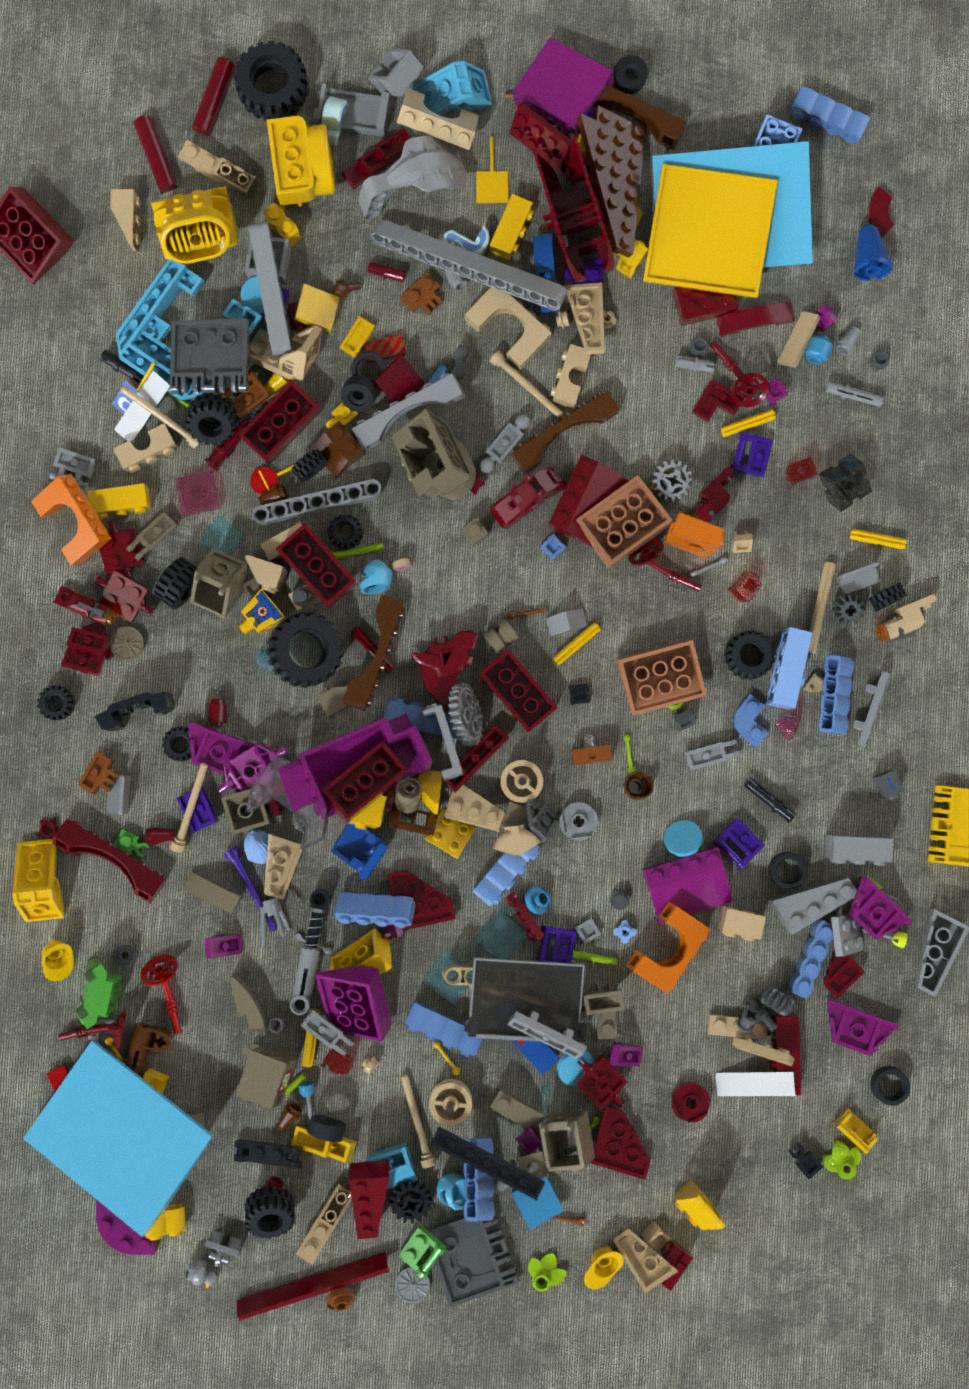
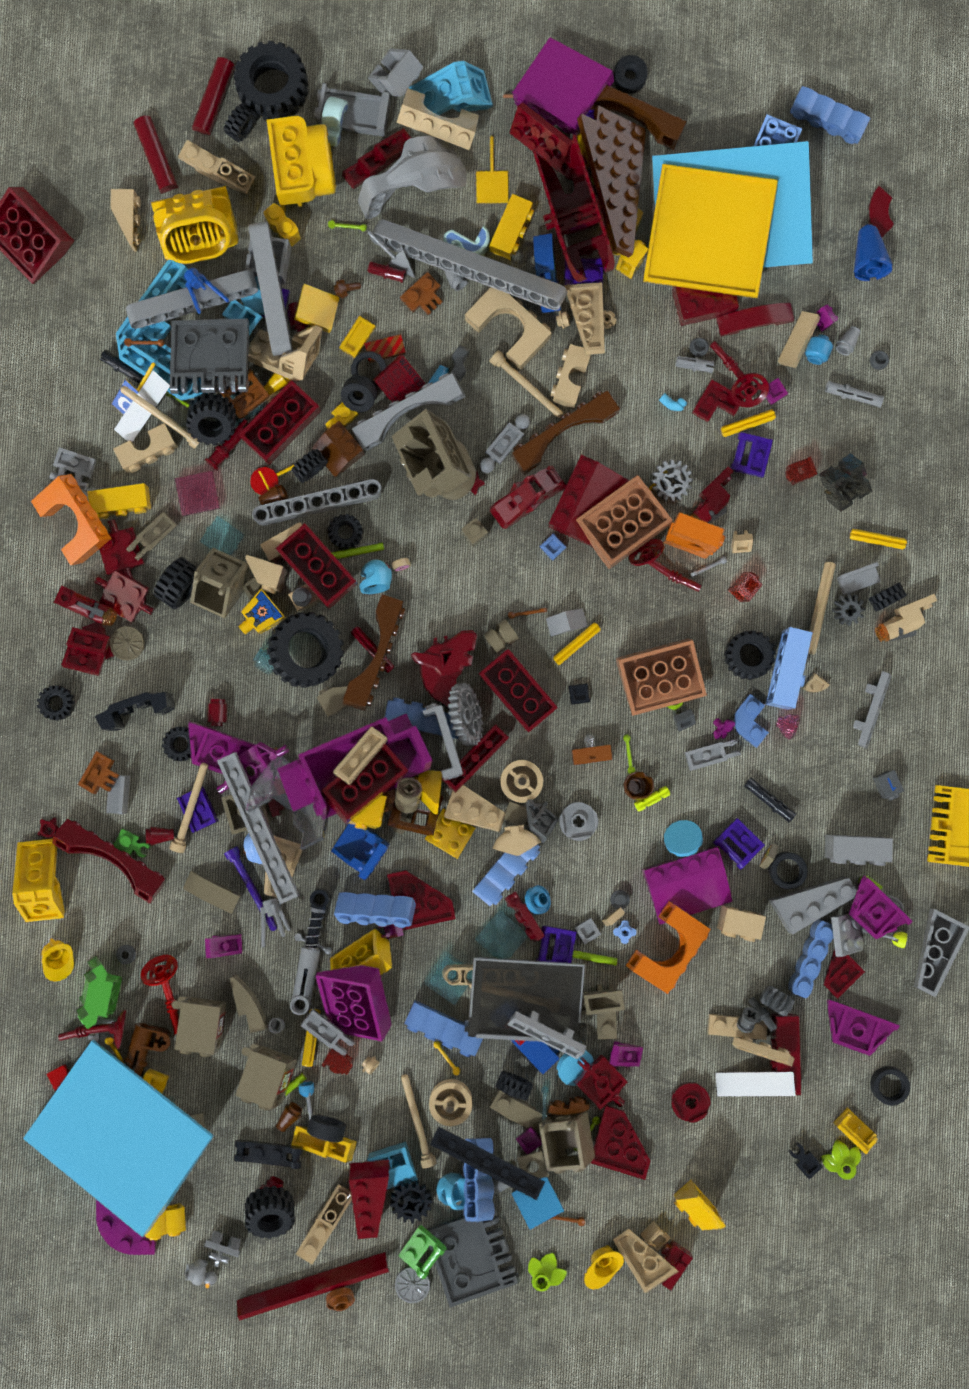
medium blue brick [819,655,854,735] -> none
none -> dark orange hinge [124,338,165,347]
none -> light grey beam [126,270,258,329]
none -> dark tan container [172,996,227,1057]
none -> blue plant [184,268,229,314]
none -> light grey plate [217,752,299,904]
none -> black tyre [224,104,257,143]
none -> lime hinge [328,220,367,231]
none -> tan plate [334,727,387,785]
none -> light grey piece [368,231,415,278]
none -> black tyre [495,1071,533,1100]
none -> dark orange slope [548,1096,590,1115]
none -> tan tile [602,908,625,926]
none -> neon yellow axle [634,786,670,812]
none -> medium azure arm [659,393,687,411]
none -> magenta plant [713,718,735,740]
none -> dark tan tile [759,843,778,869]

